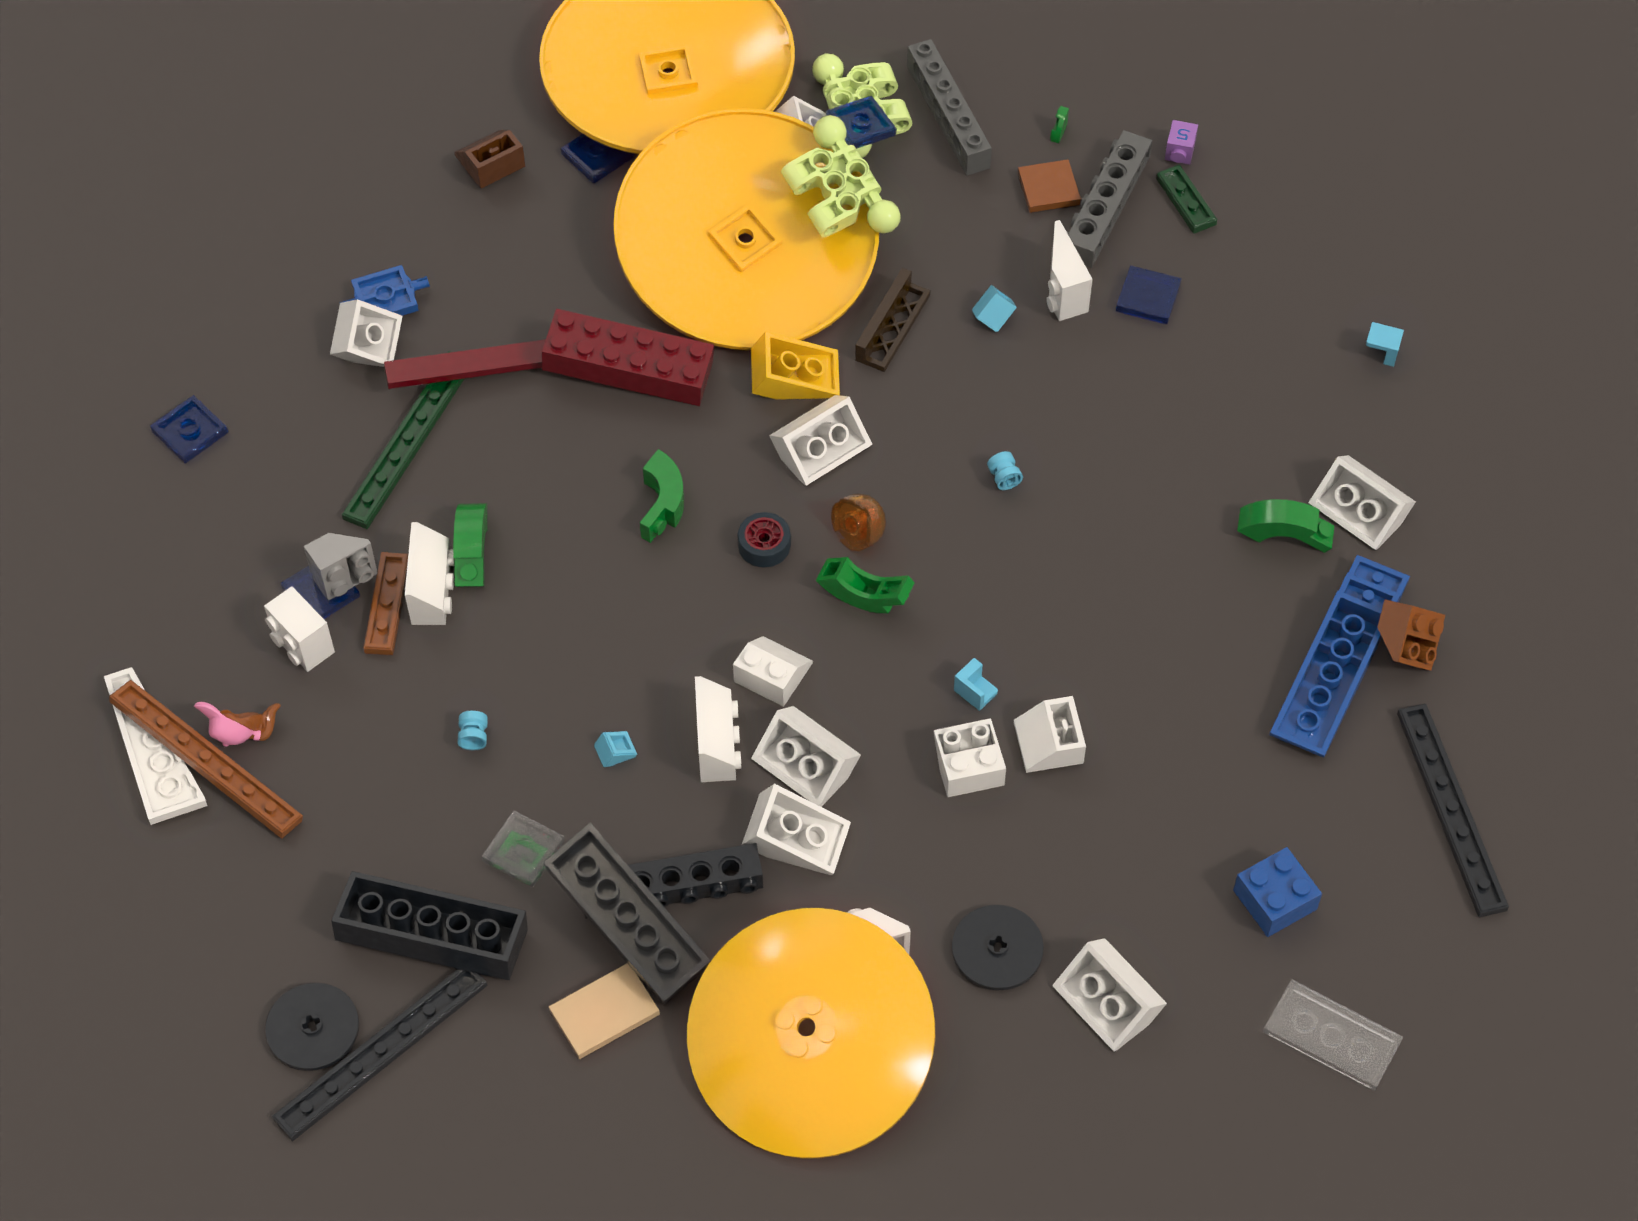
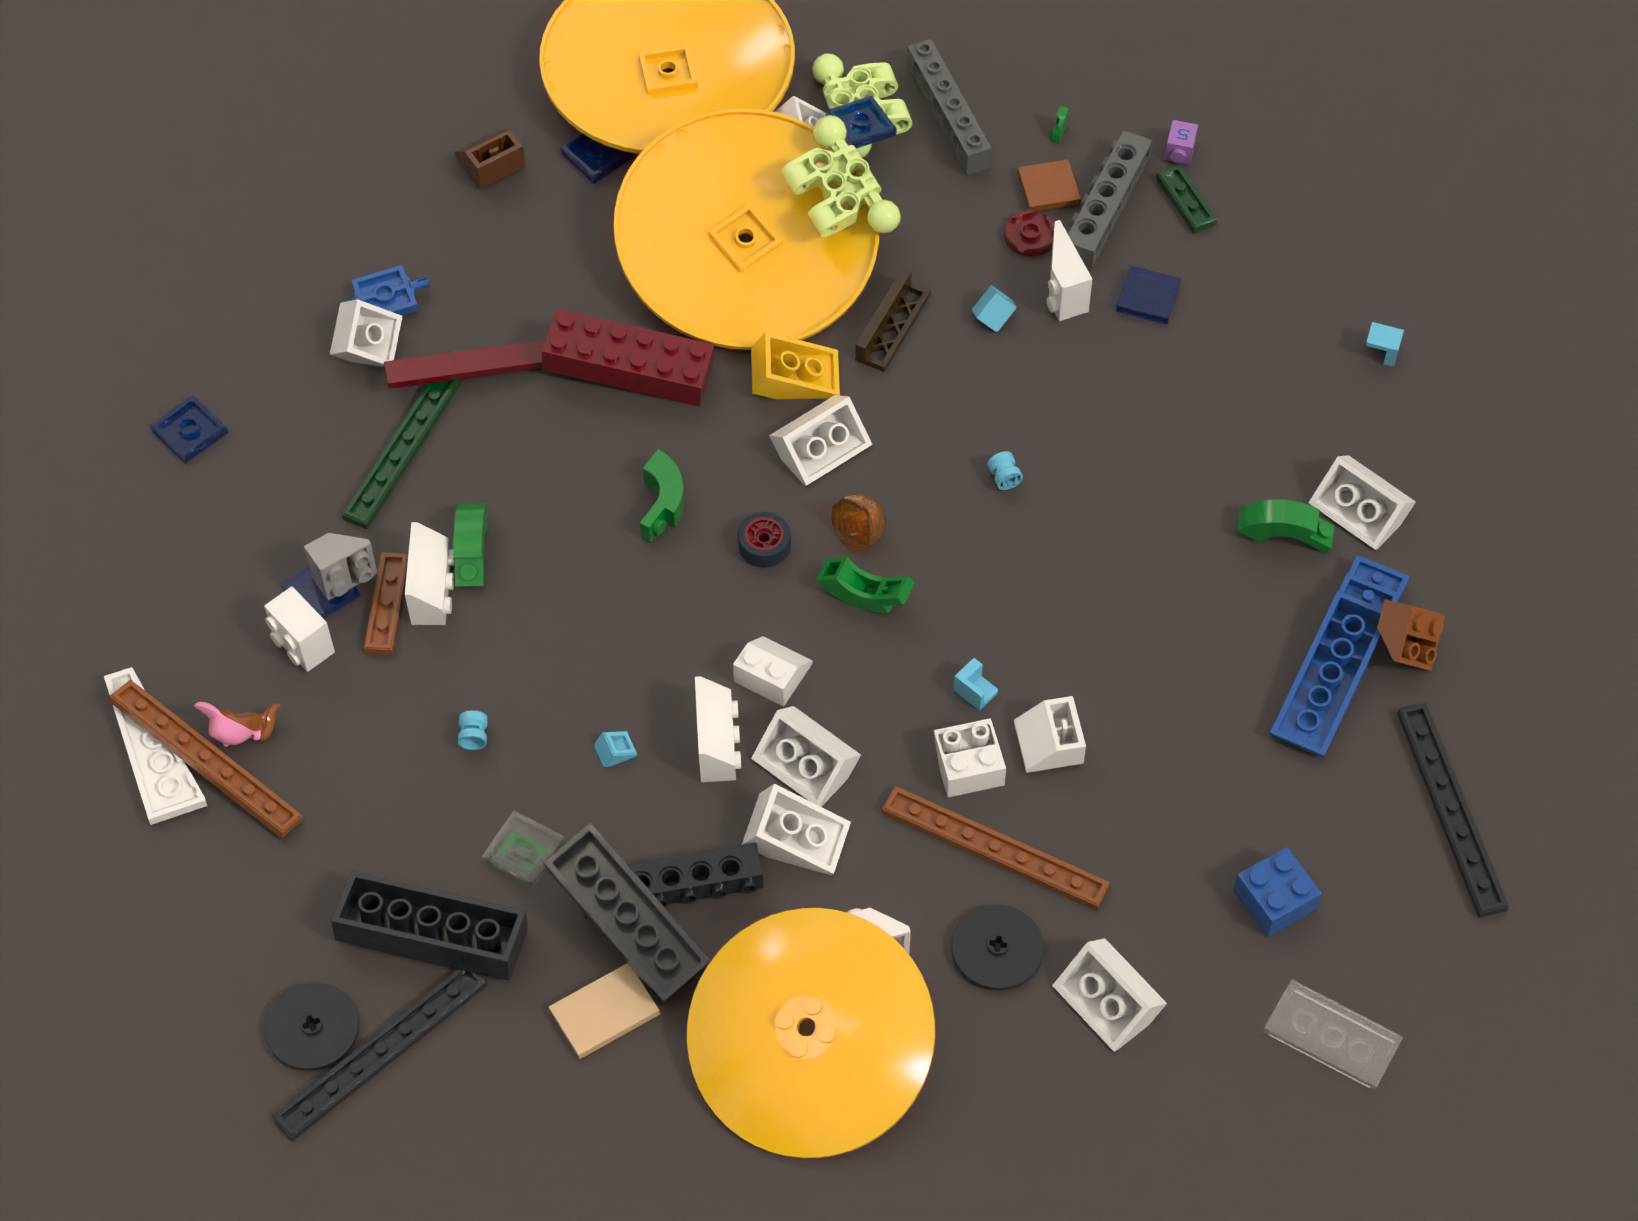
none -> dark orange tile [882,786,1110,911]
none -> dark red tile [1004,210,1055,257]

